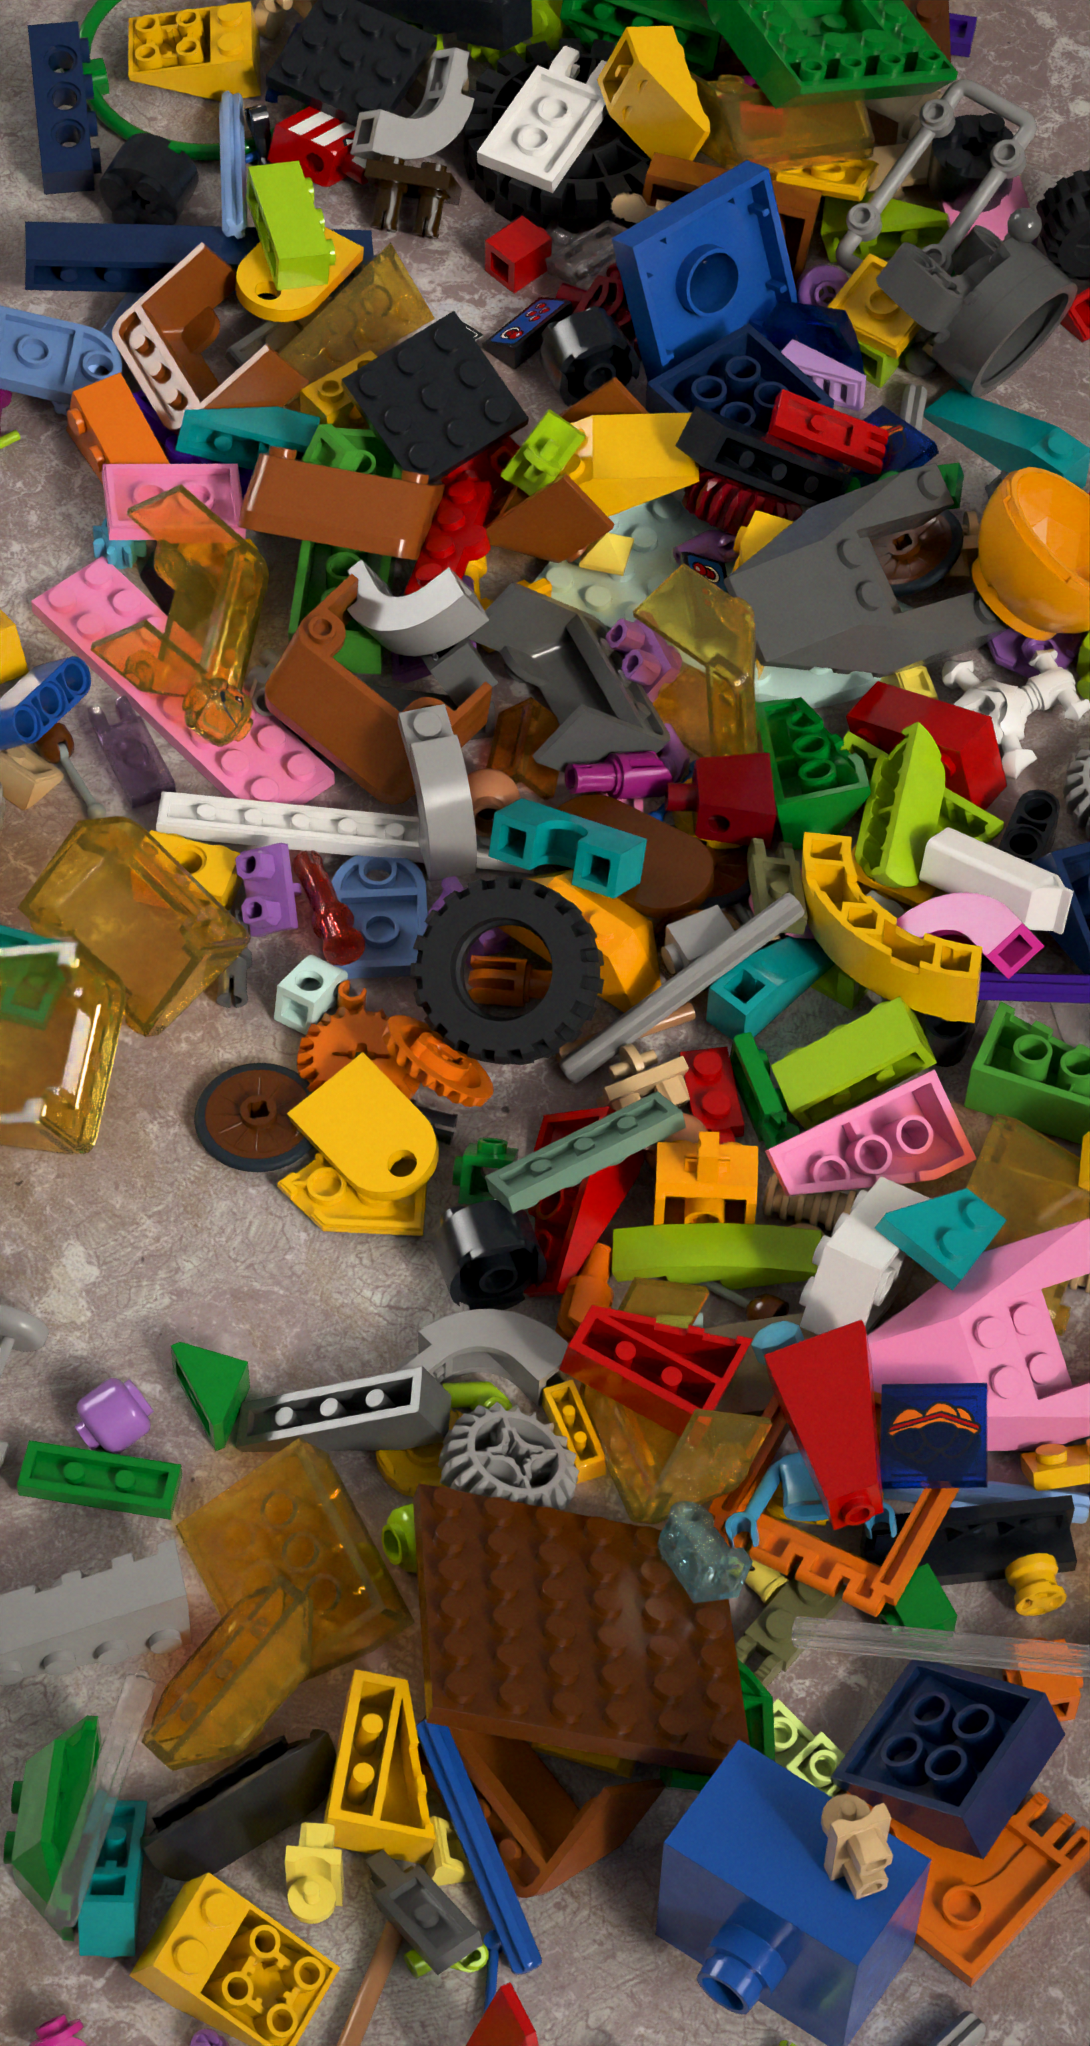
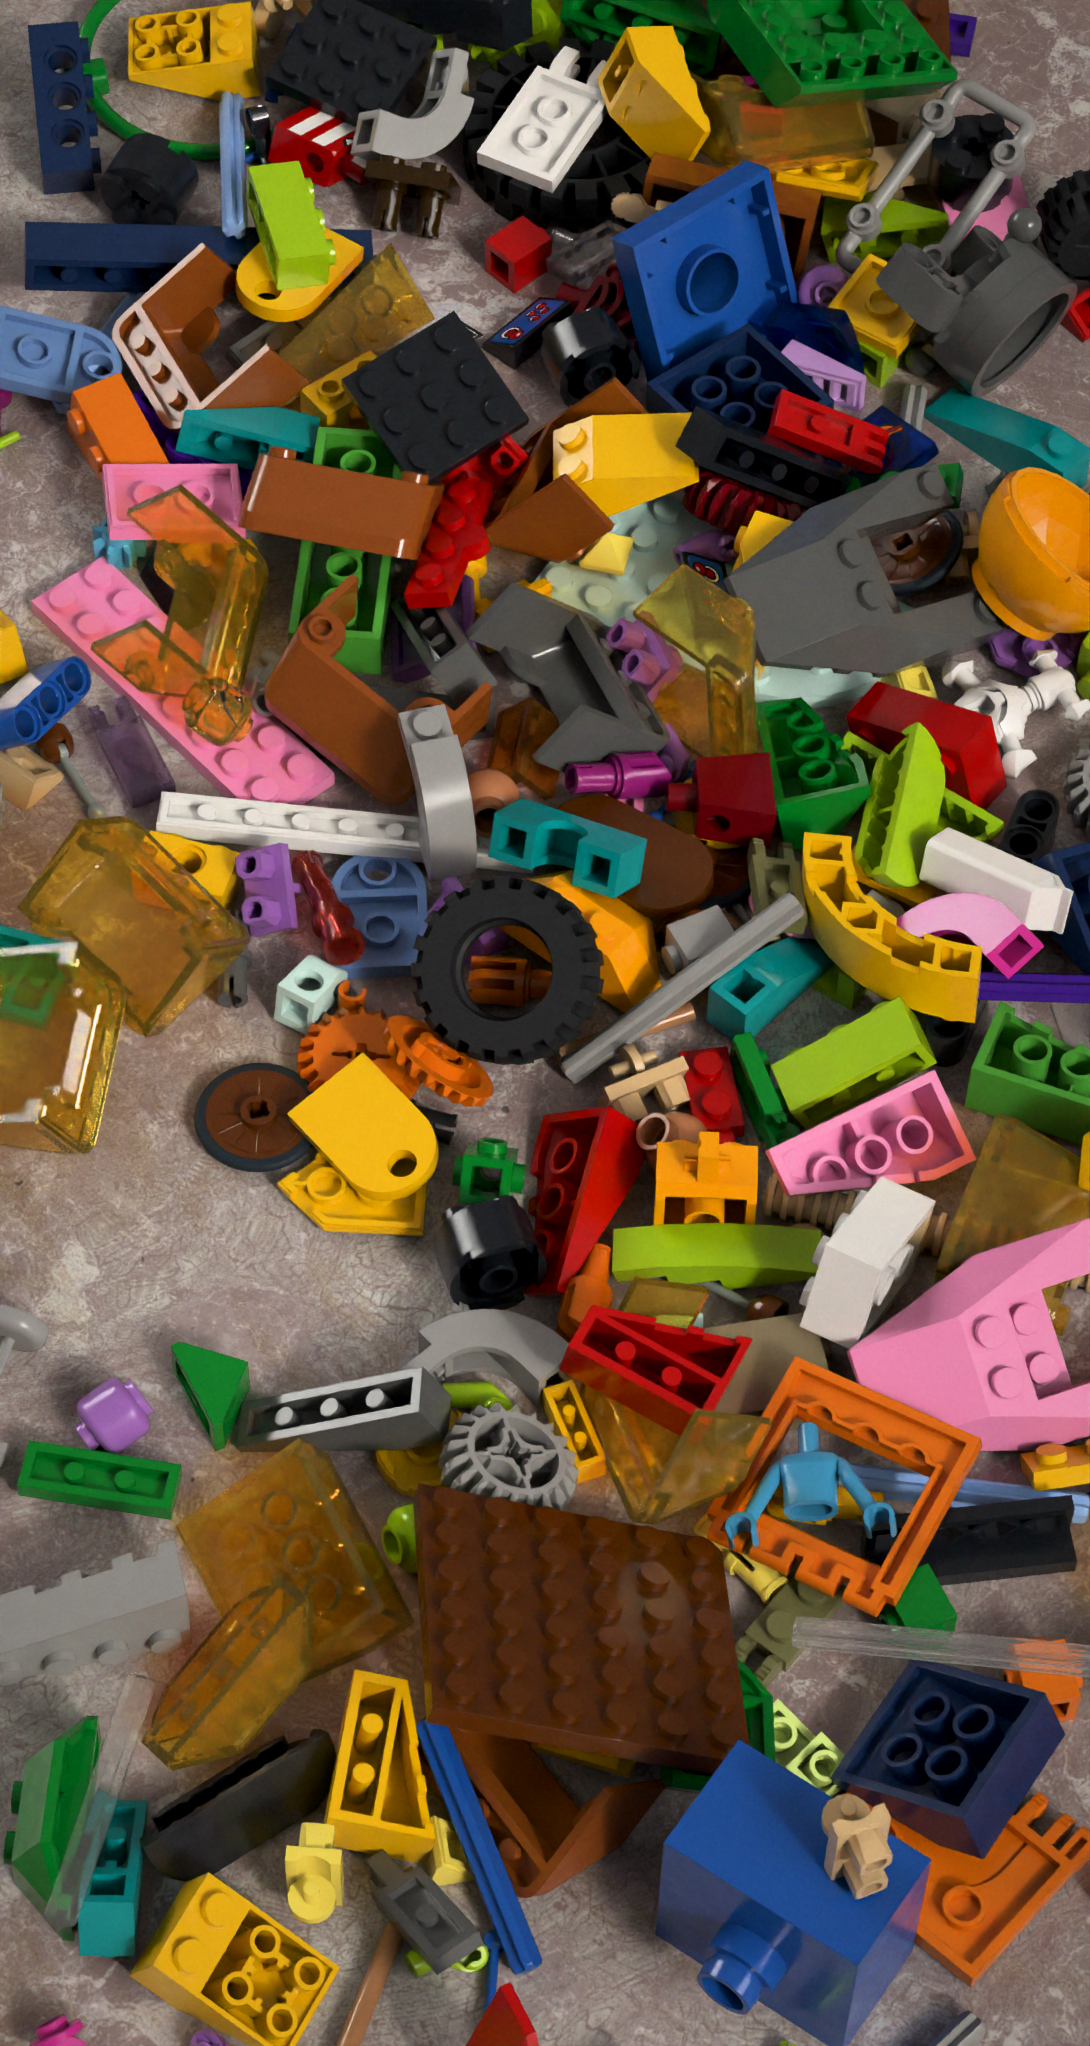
bright green tile [302,424,364,472] -> none
light grey arch [347,559,489,656] -> none
sand green plate [485,1091,686,1214] -> none
lime hips [501,409,586,496] -> none
clear light blue leg [657,1501,753,1603] -> none
medium azure tile [751,1321,805,1365] -> none
red slope [764,1319,884,1530] -> none
teal wing [875,1188,1007,1291] -> none
clear blue tile [880,1383,988,1489] -> none
yellow wheel [1005,1553,1067,1616] -> none

